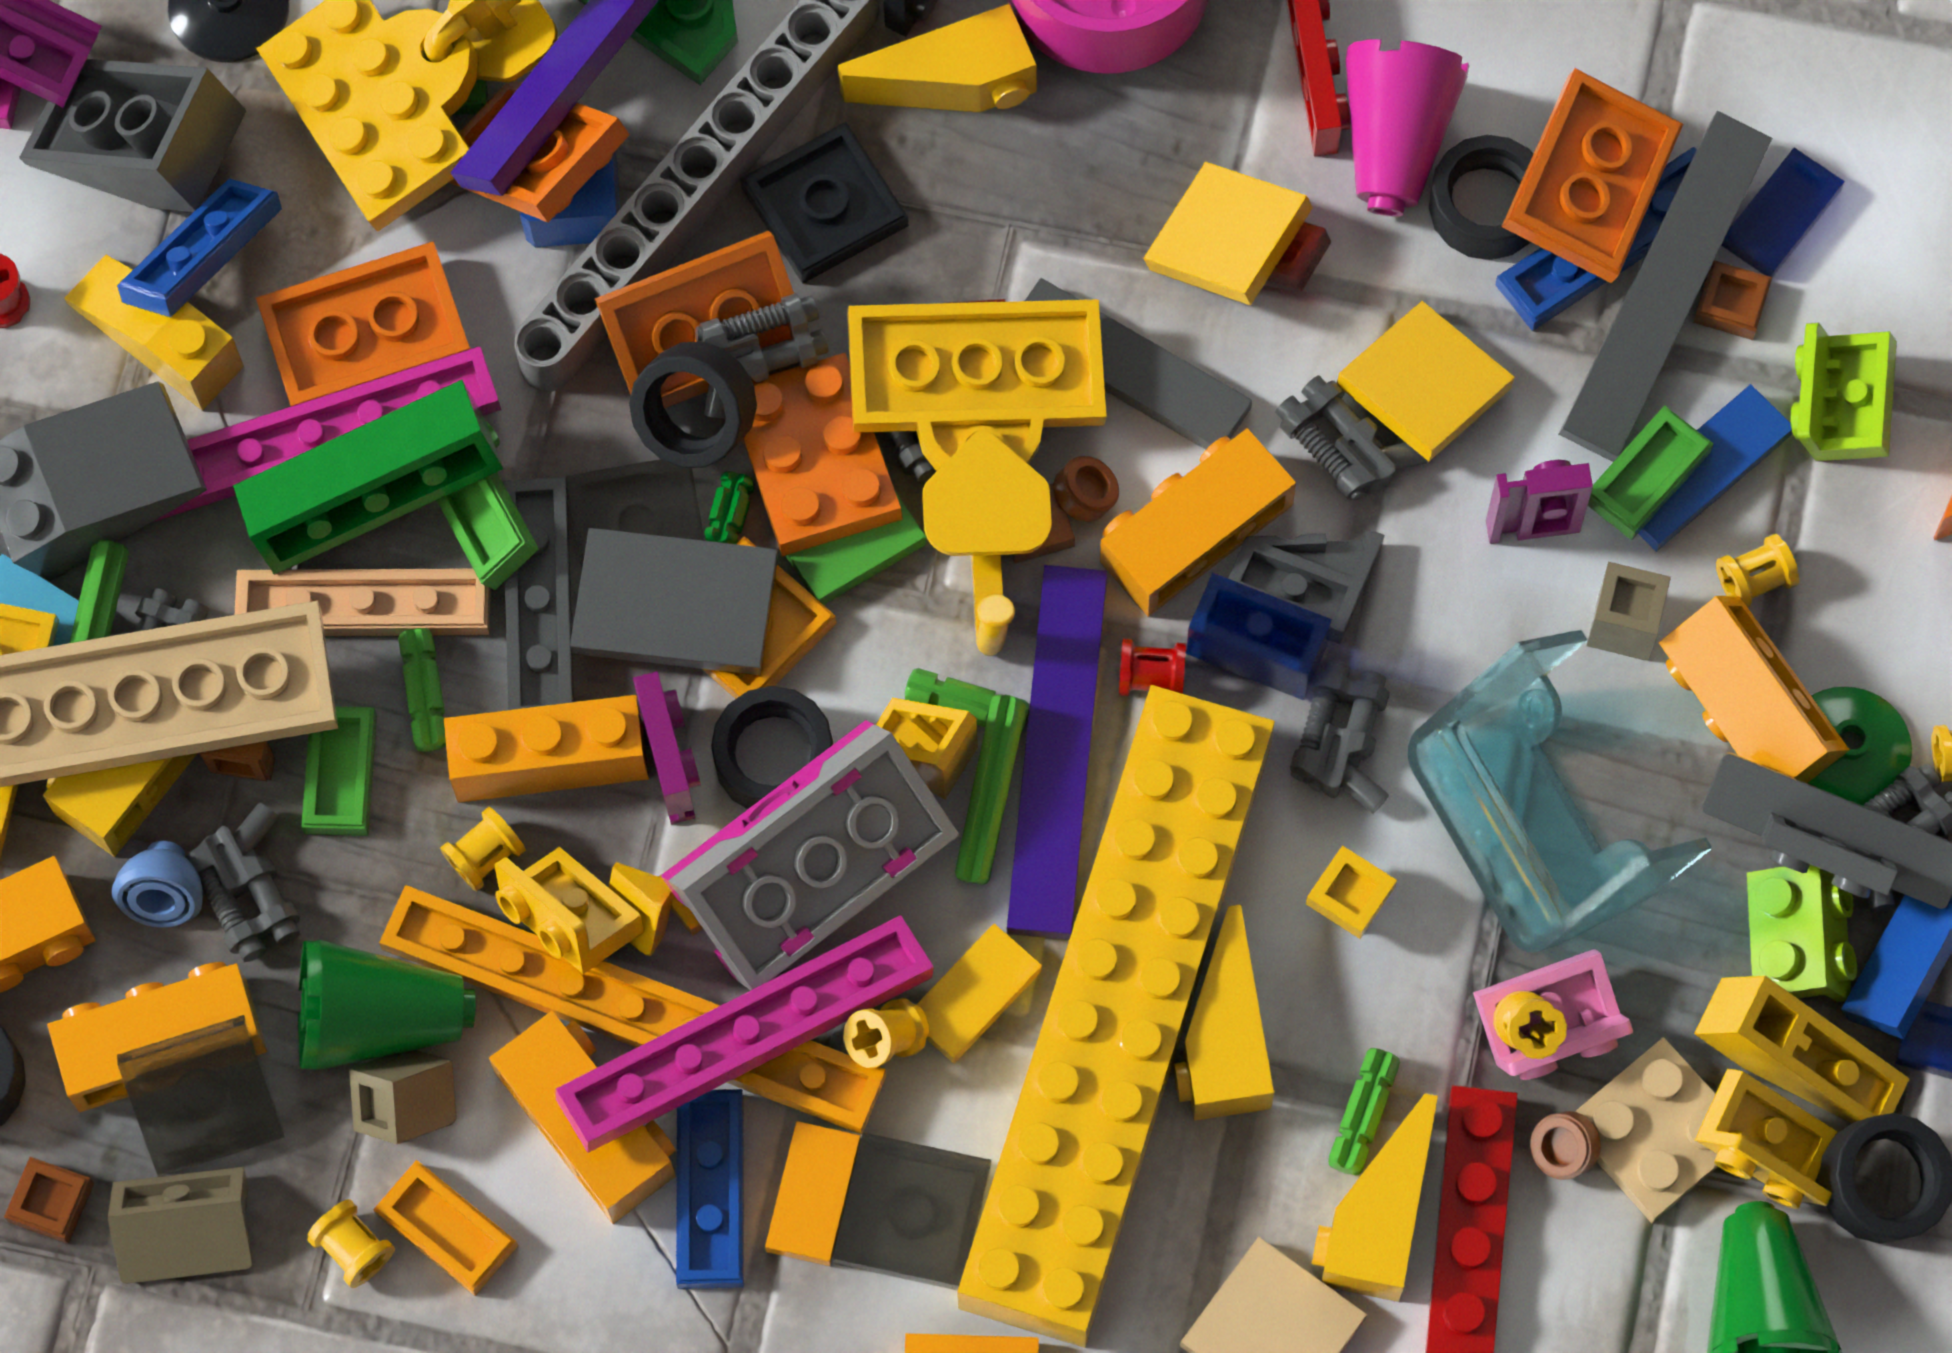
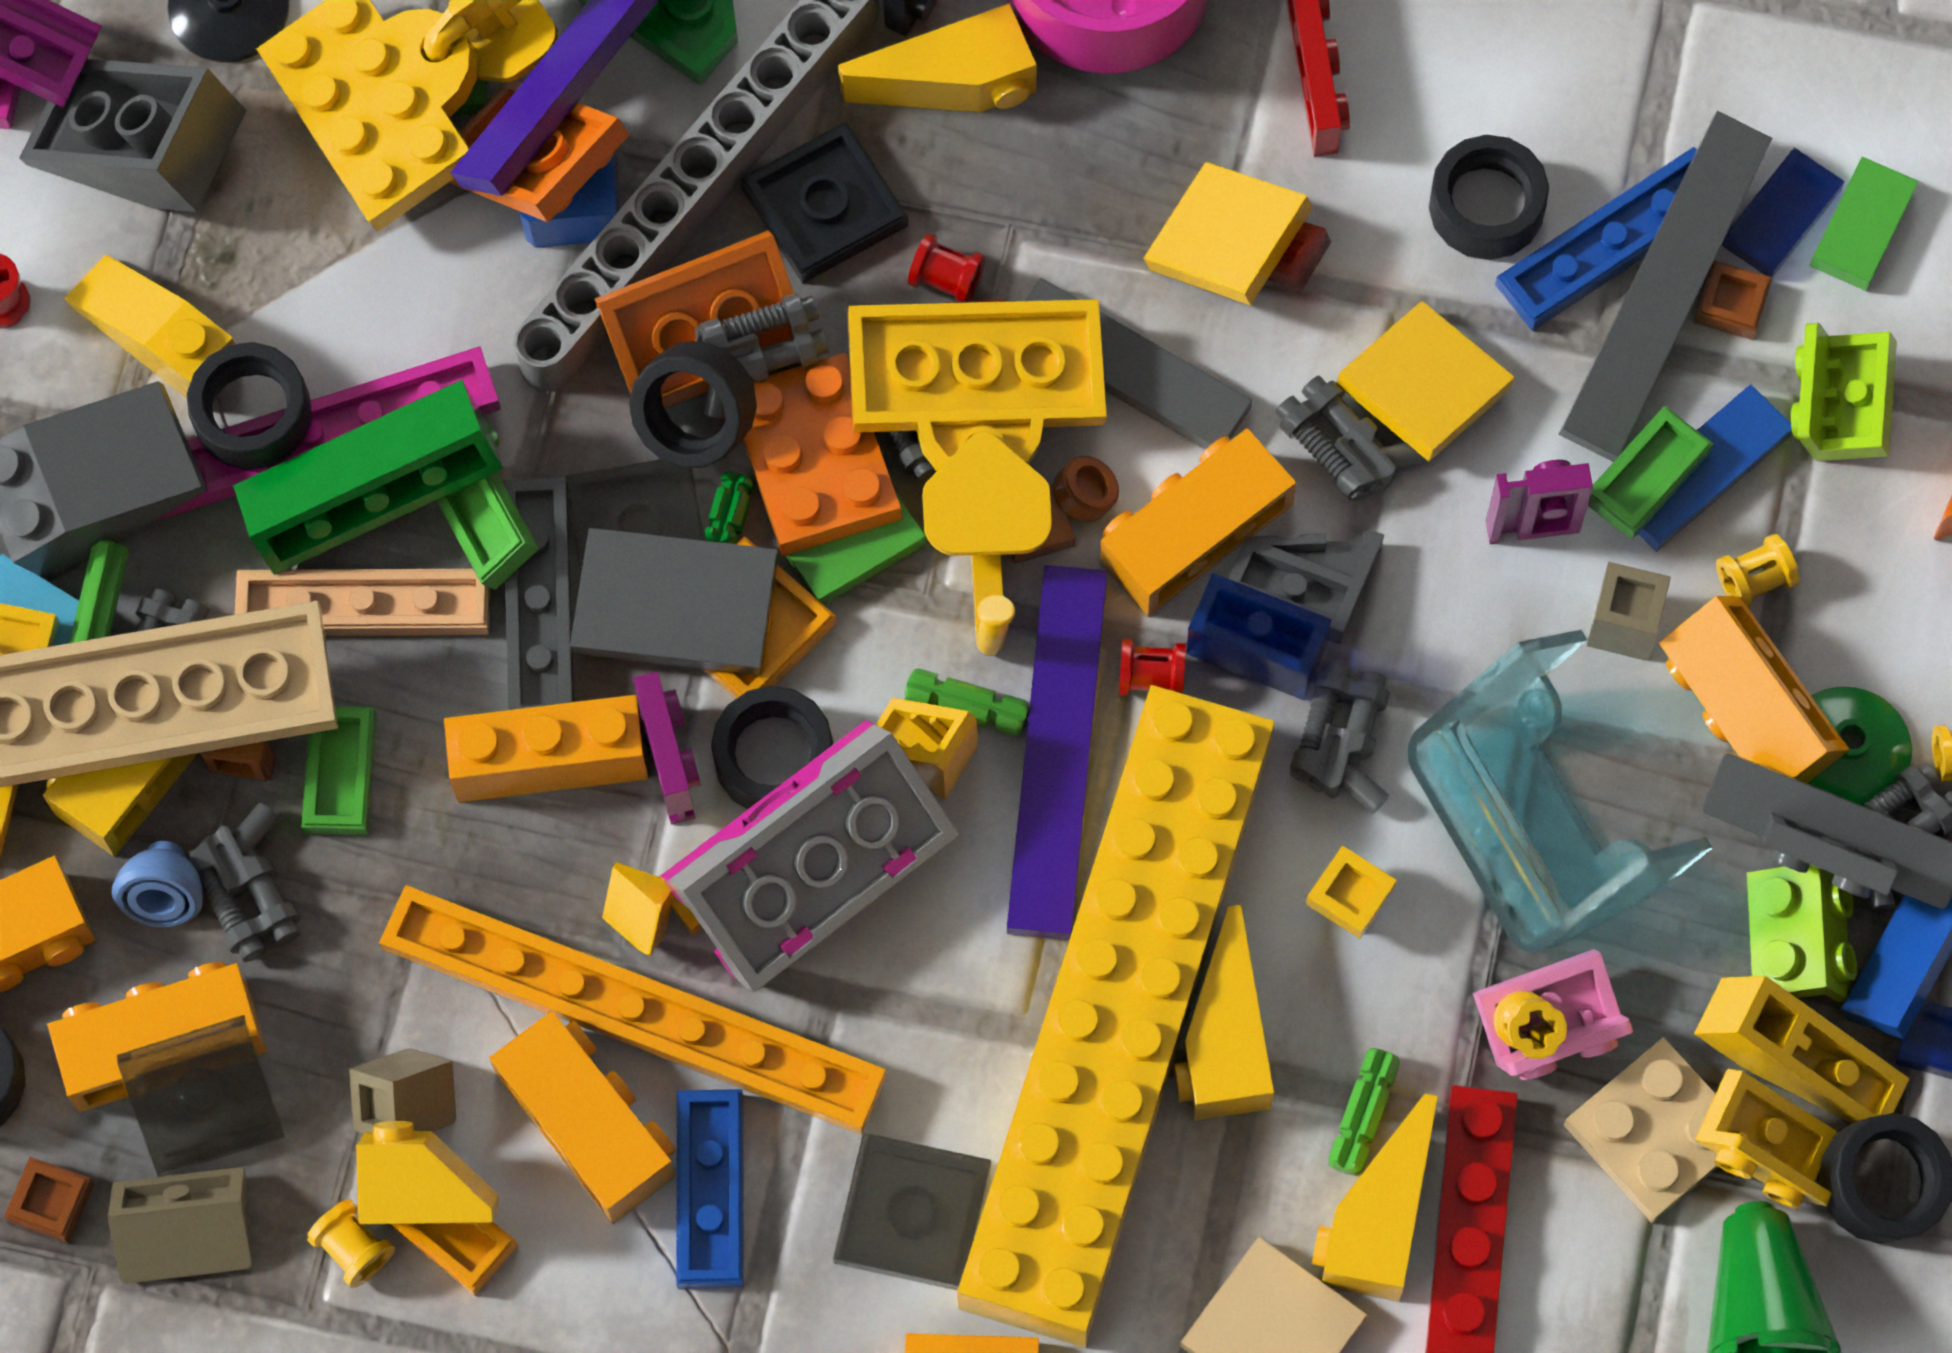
blue tile [117,178,282,317] -> none
orange plate [256,241,470,406] -> none
green cone [297,939,476,1071] -> none
bright green axle [398,628,446,752] -> none
yellow bush [440,806,526,892] -> none
yellow bracket [494,847,644,974] -> none
dark pink plate [556,915,934,1153] -> none
light orange tile [765,1121,861,1266] -> none
yellow bush [843,998,929,1068] -> none
yellow tile [916,923,1042,1064] -> none
bright green axle [955,695,1026,885] -> none
dark pink cone [1346,39,1469,217] -> none
orange tile [1502,68,1684,283] -> none
tile [1531,1111,1601,1180] -> none
none -> black tyre [187,342,312,470]
none -> yellow slope [356,1121,499,1224]
none -> red bush [907,233,986,303]
none -> bright green tile [1809,156,1919,291]

